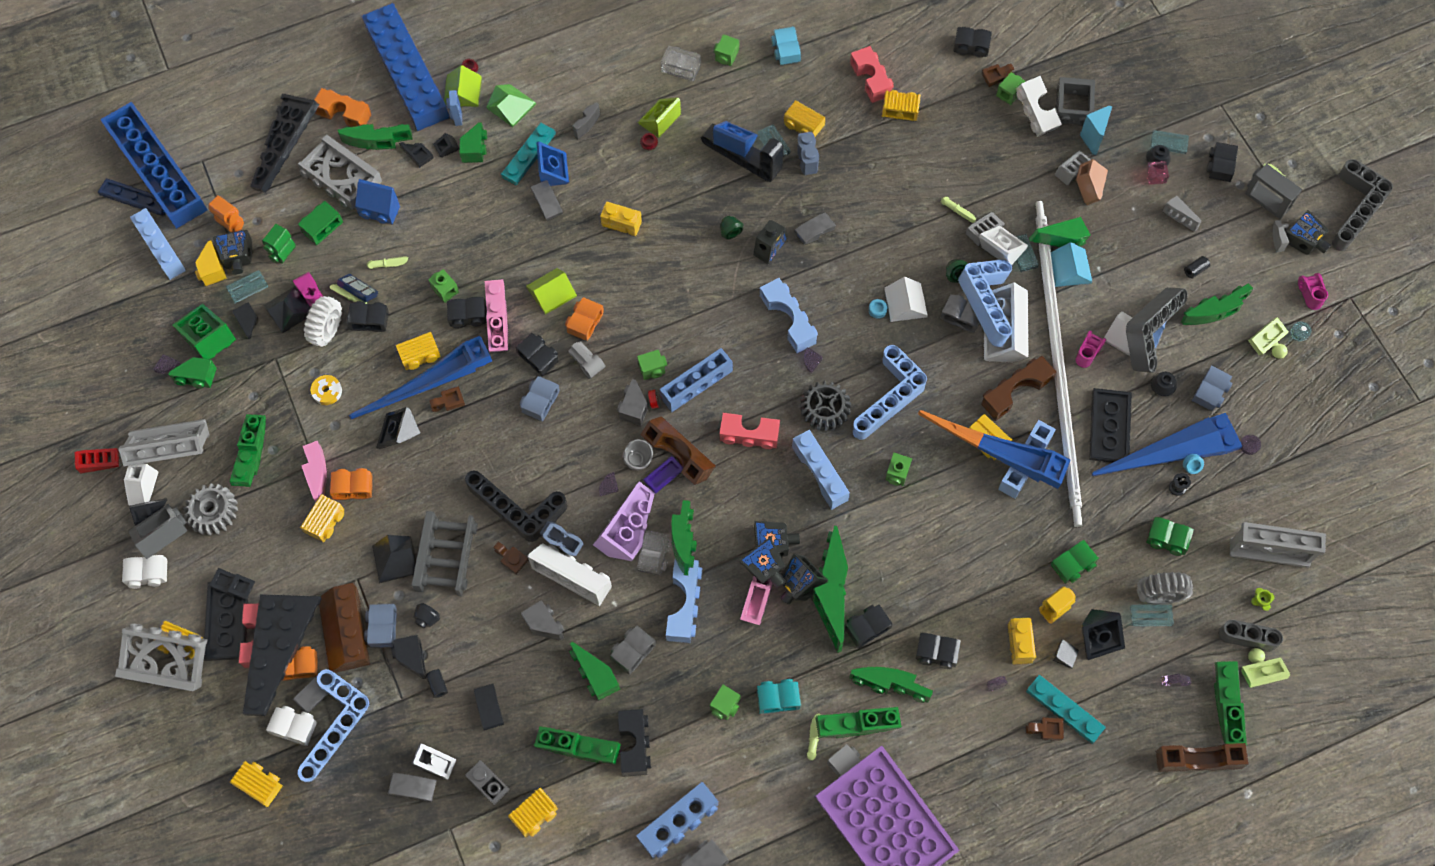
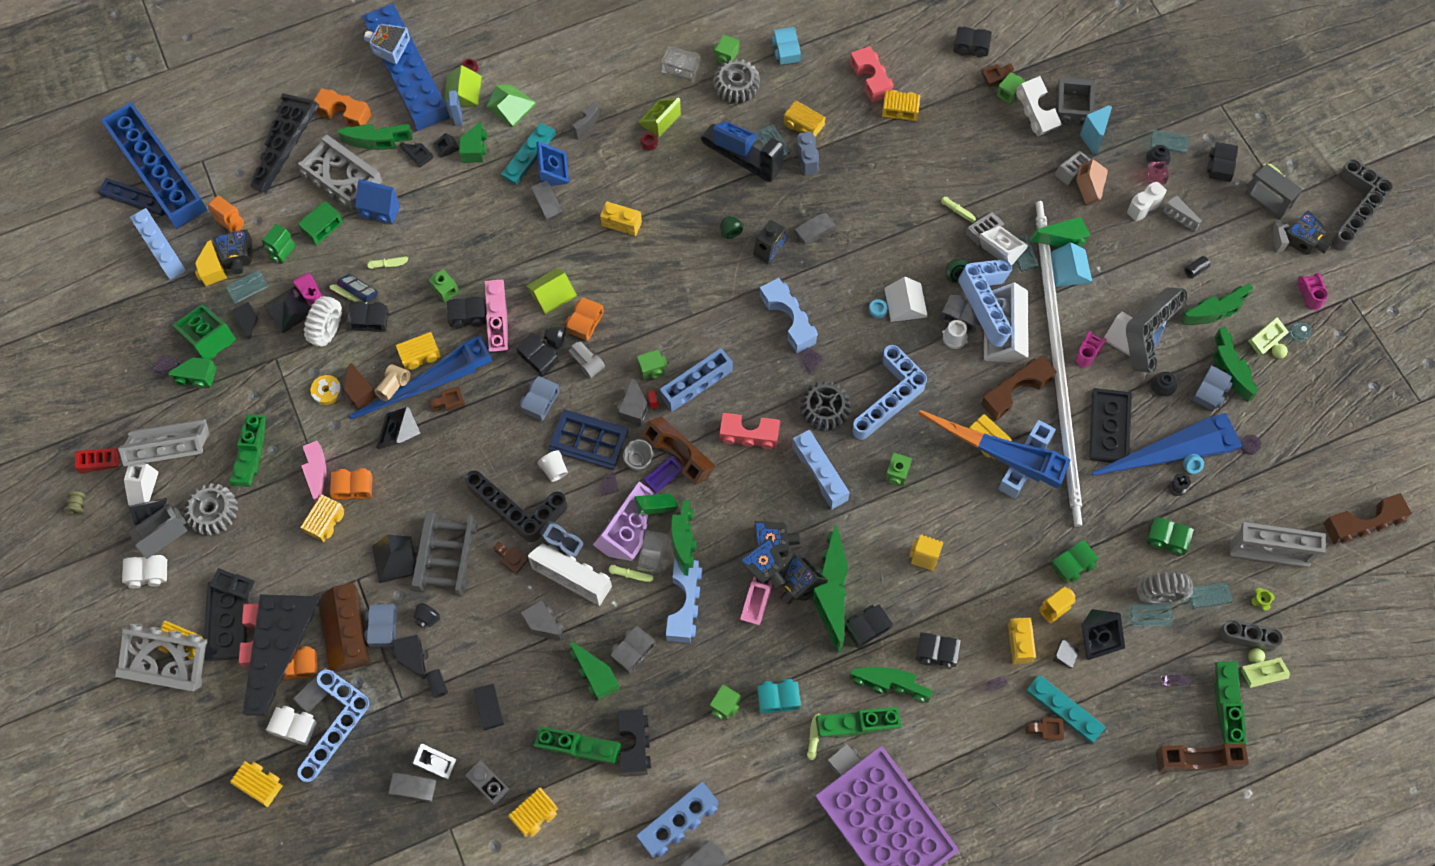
none -> olive bush [63,491,86,515]
none -> reddish brown slope [344,363,377,410]
none -> torso [364,24,410,65]
none -> tan piece [374,364,410,401]
none -> white piece [537,451,568,482]
none -> black cone [544,324,566,349]
none -> dark blue piece [548,409,629,470]
none -> yellowish green piece [609,565,653,582]
none -> green slope [634,493,678,515]
none -> light grey gear [713,58,760,104]
none -> yellow brick [909,534,943,571]
none -> white piece [942,320,968,349]
none -> white brick [1127,182,1167,221]
none -> clear light blue tile [1189,582,1233,610]
none -> green slope [1213,327,1257,402]
none -> reddish brown arch [1323,493,1412,544]

